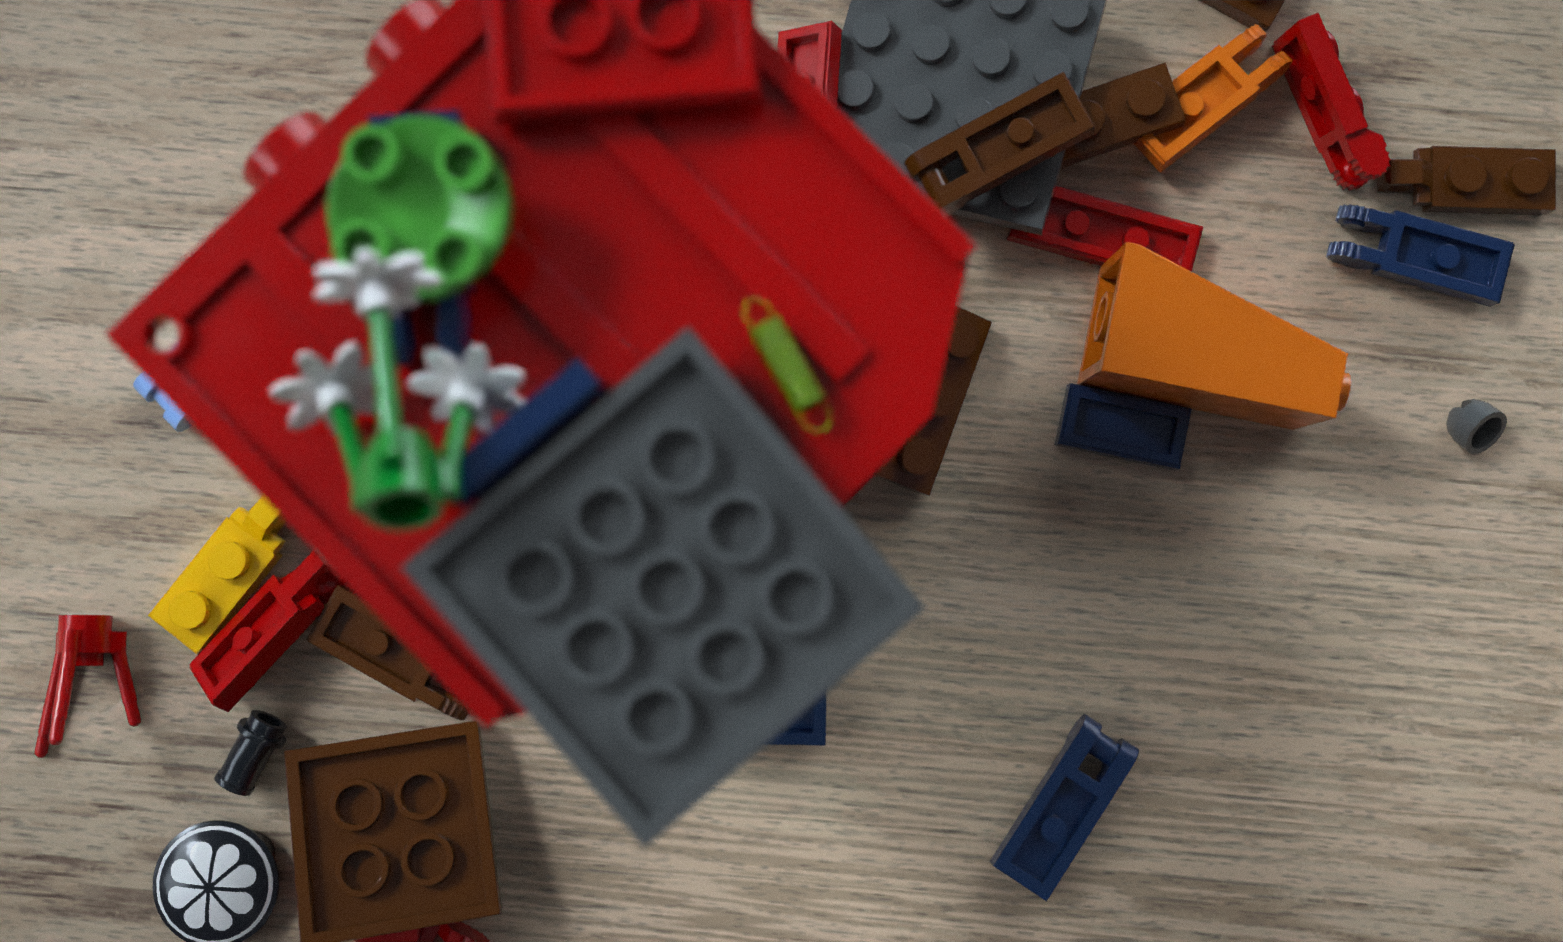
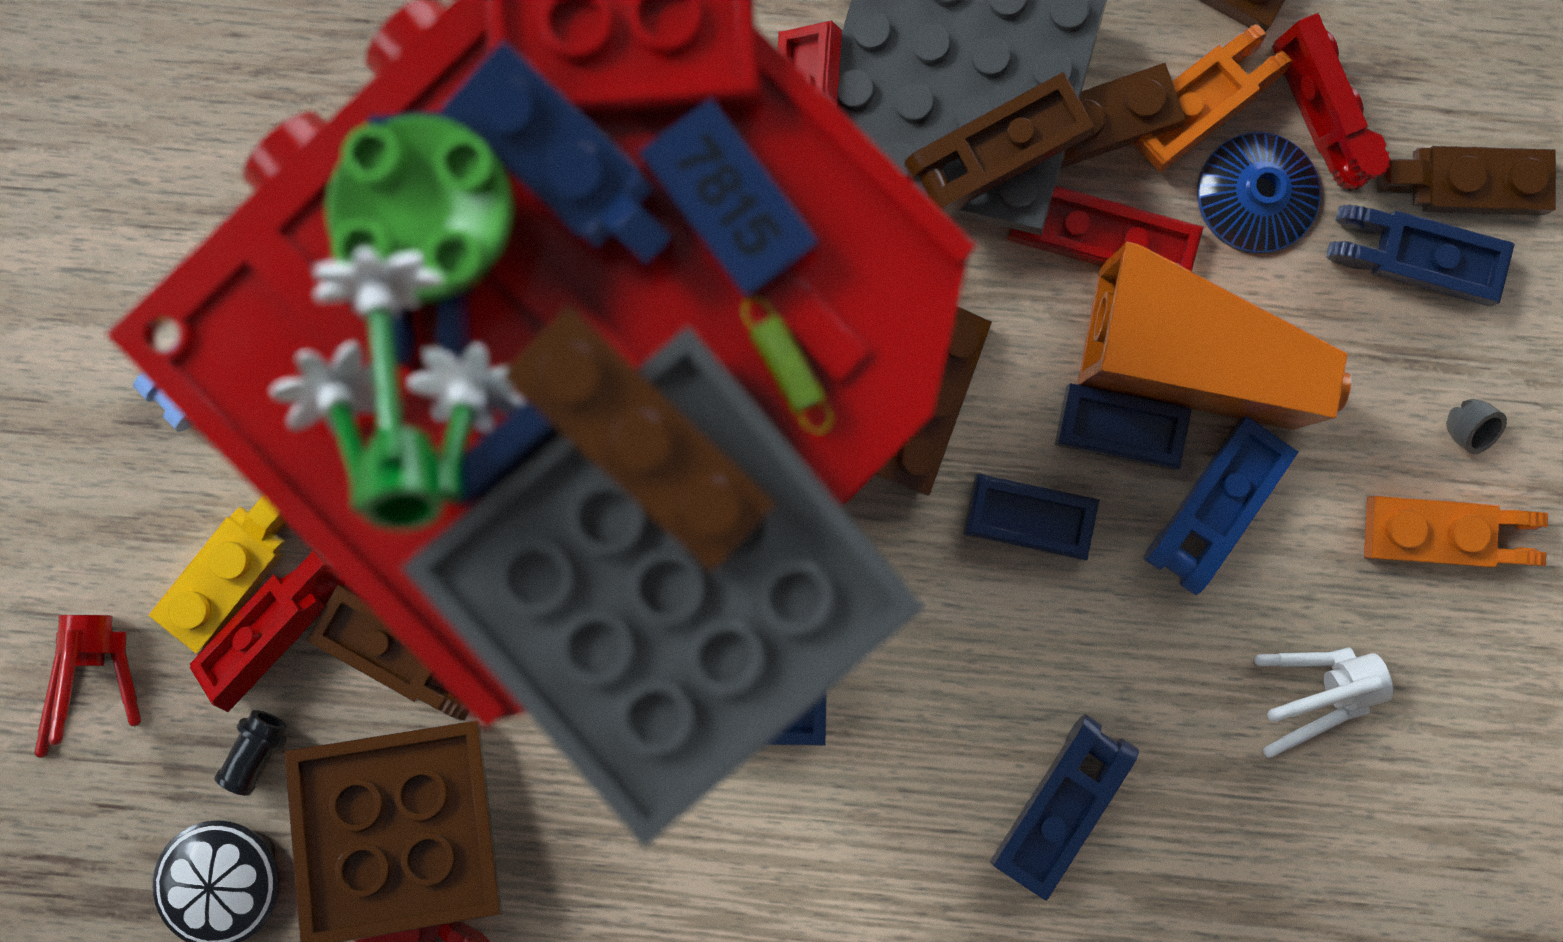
none -> dark blue hinge [441,40,673,264]
none -> reddish brown plate [500,305,776,573]
none -> dark blue tile [638,99,818,300]
none -> dark blue tile [963,474,1100,560]
none -> blue plate [1143,416,1299,596]
none -> dish [1197,132,1321,254]
none -> white plant [1254,647,1393,758]
none -> orange hinge [1364,496,1548,567]

